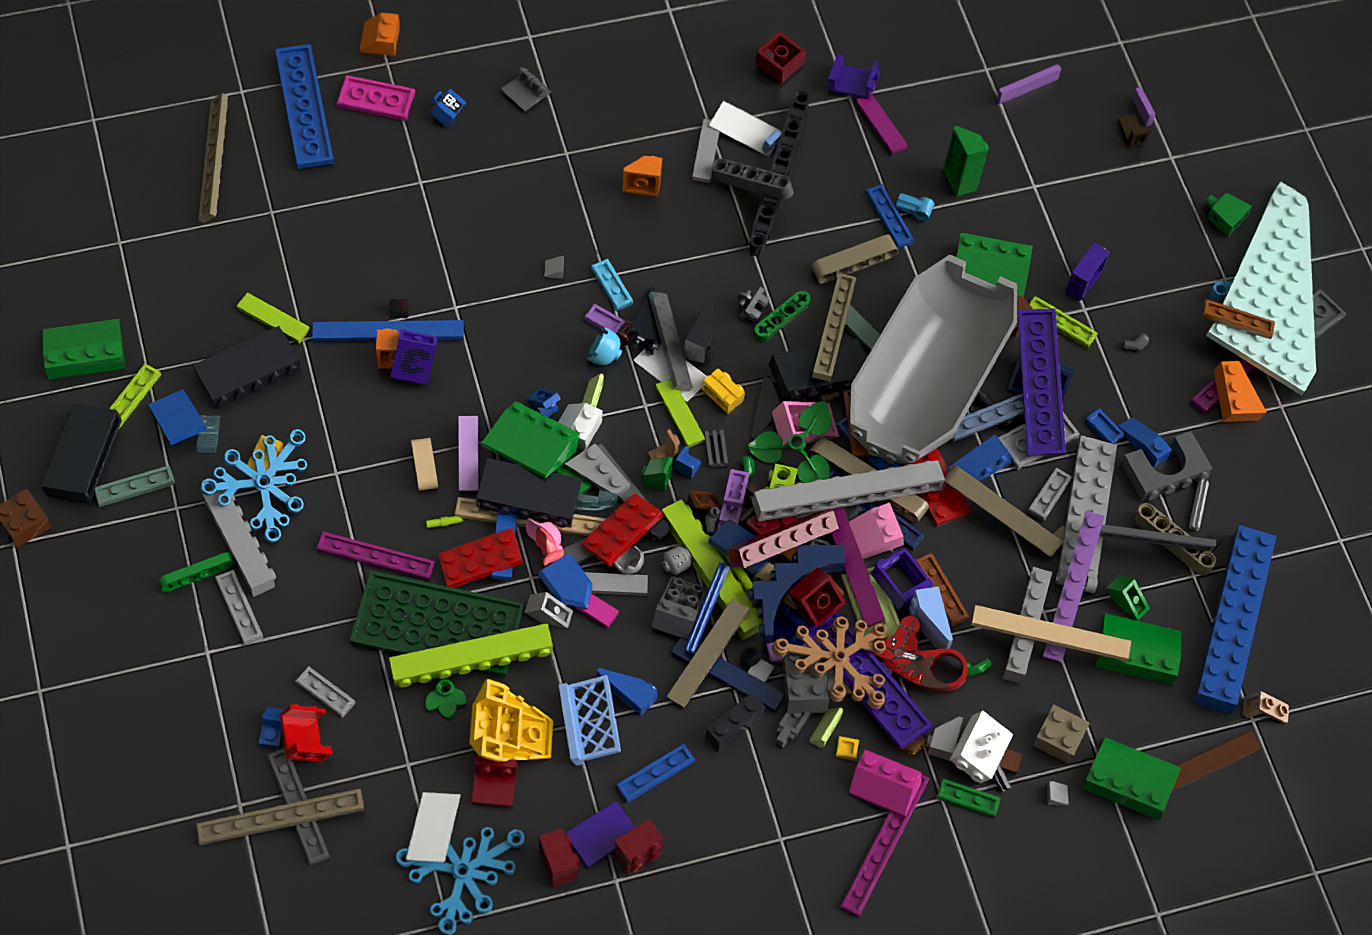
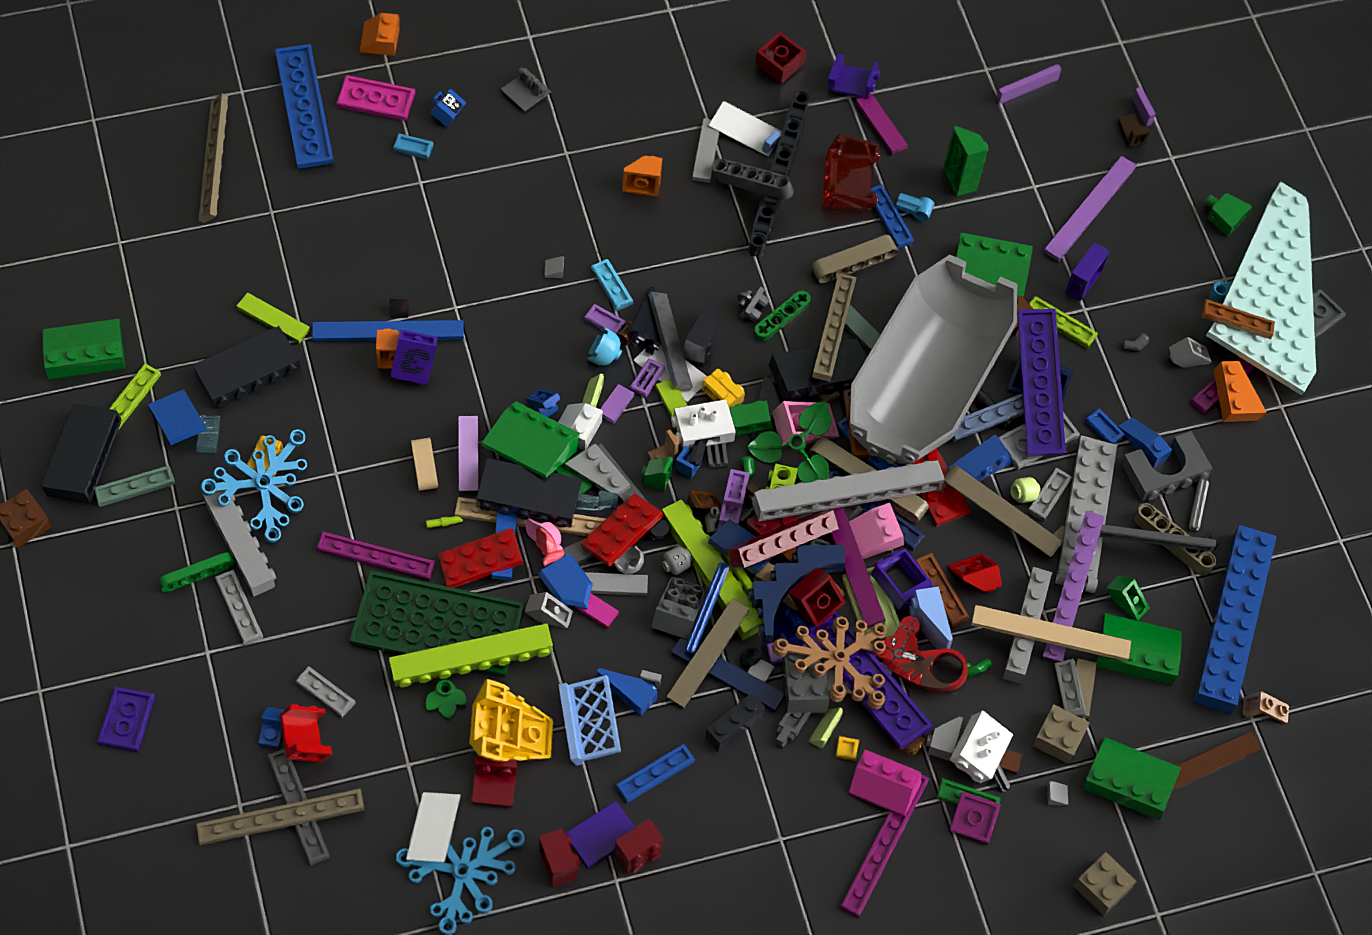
none -> dark purple tile [97,686,155,752]
none -> dark azure tile [393,134,433,160]
none -> medium lavender tile [600,384,634,424]
none -> medium lavender tile [630,358,665,398]
none -> light grey tile [640,670,662,689]
none -> white piece [671,400,736,467]
none -> green brick [730,400,772,436]
none -> clear red windscreen [822,133,881,210]
none -> red slope [947,553,1002,592]
none -> magenta tile [949,791,1001,844]
none -> yellowish green head [1010,477,1040,503]
none -> medium lavender tile [1044,156,1136,262]
none -> light grey tile [1054,658,1086,716]
none -> dark tan brick [1074,852,1136,915]
none -> dark tan tile [1076,658,1097,719]
none -> light grey slope [1169,337,1211,368]

